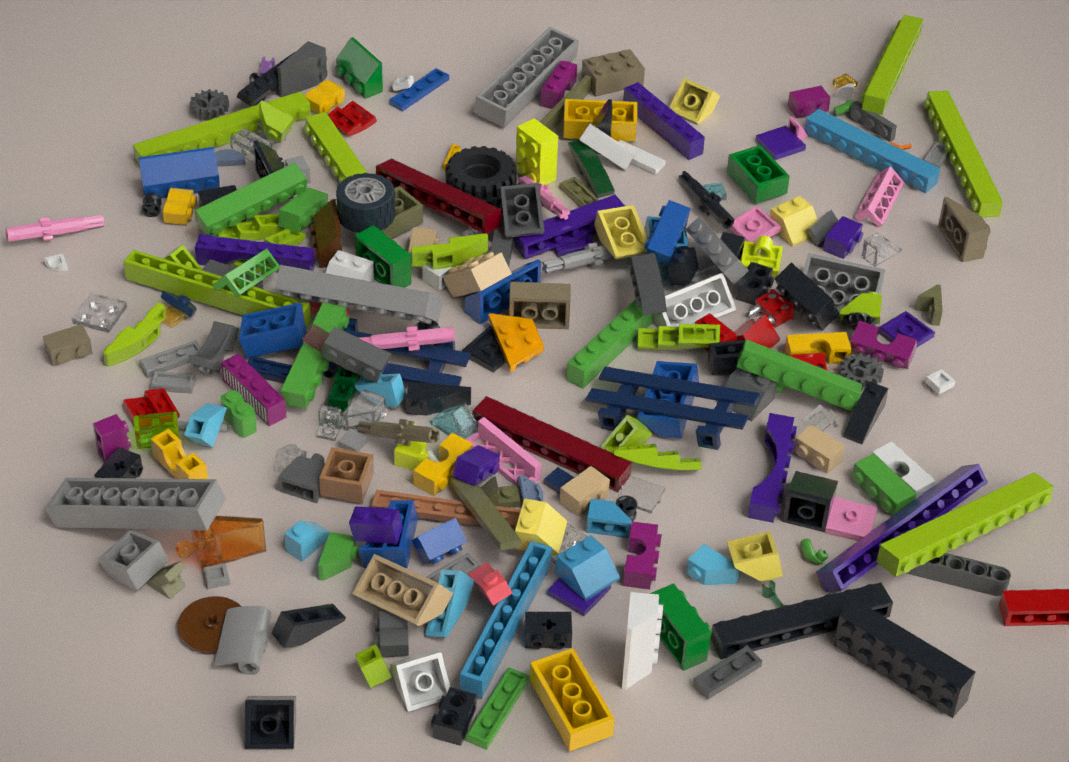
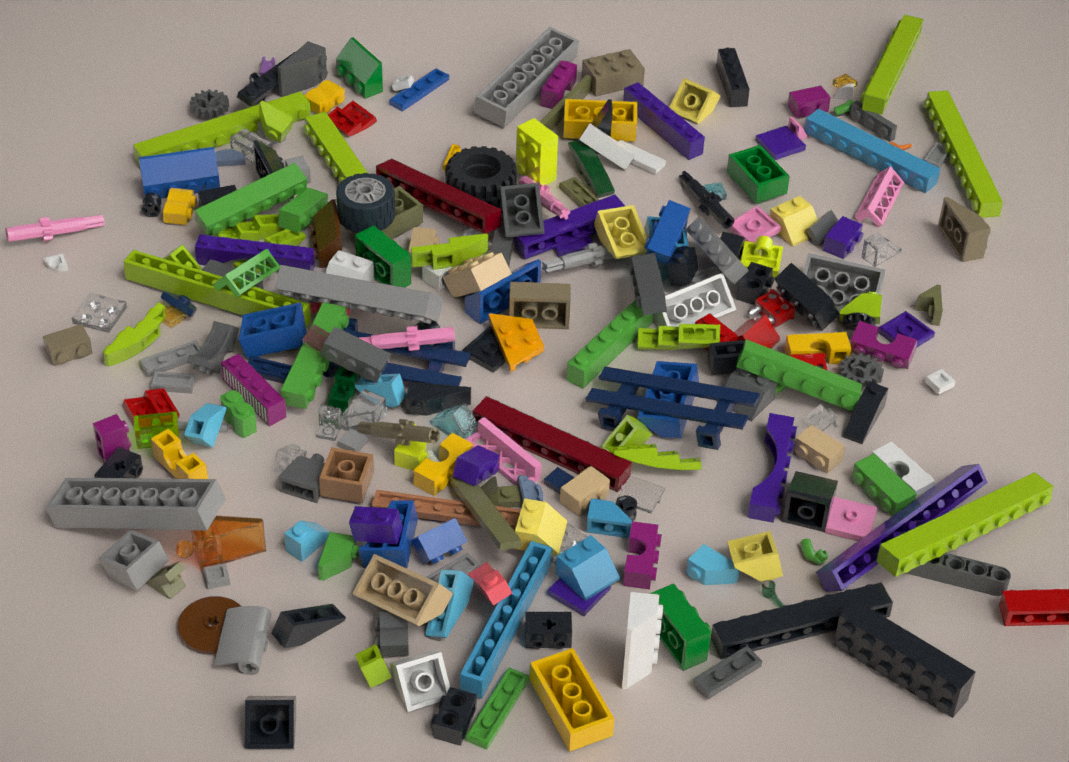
none -> black brick [716,47,750,108]

